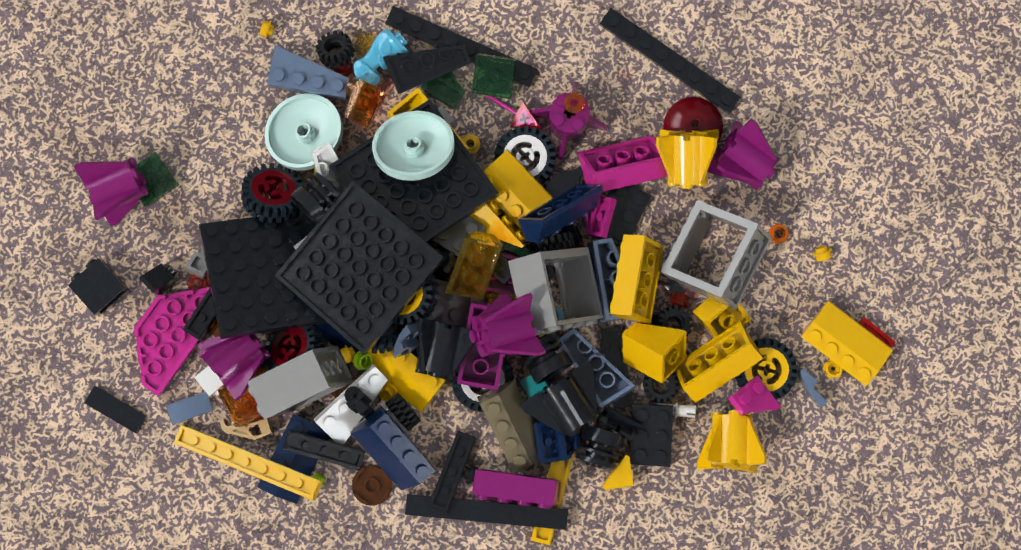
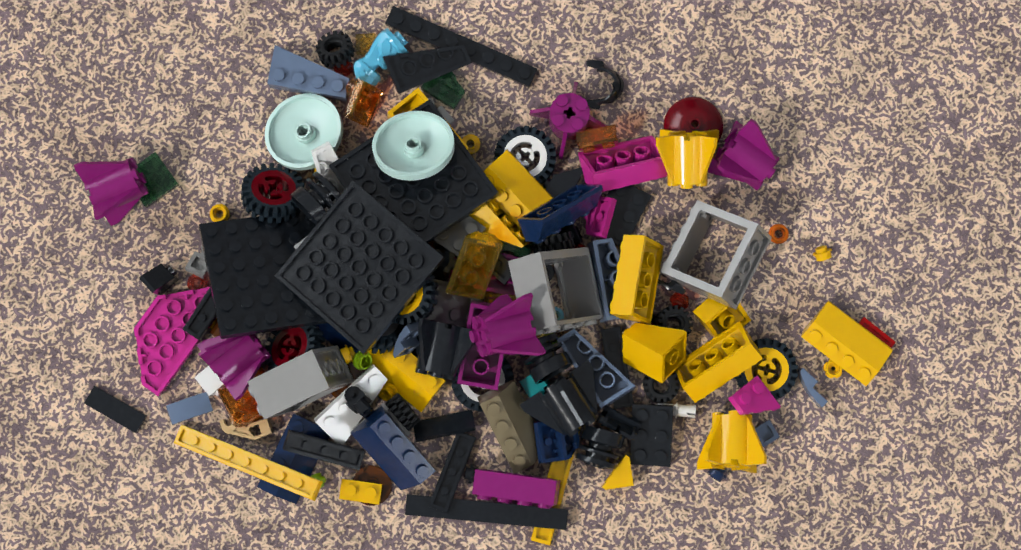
black brick [68,258,129,316] -> none
yellow plate [259,20,274,39] -> none
clear green plate [472,53,516,99] -> none
piece [485,94,542,129] -> none
clear orange plate [564,93,585,113] -> none
black plate [599,8,741,114] -> none
none -> yellow plate [210,204,230,222]
none -> yellow plate [339,479,383,505]
none -> black tile [414,410,476,442]
none -> clear orange slope [575,124,618,154]
none -> black helmet [586,60,624,110]
none -> dark blue plate [707,469,726,482]
none -> sand blue plate [755,420,780,447]

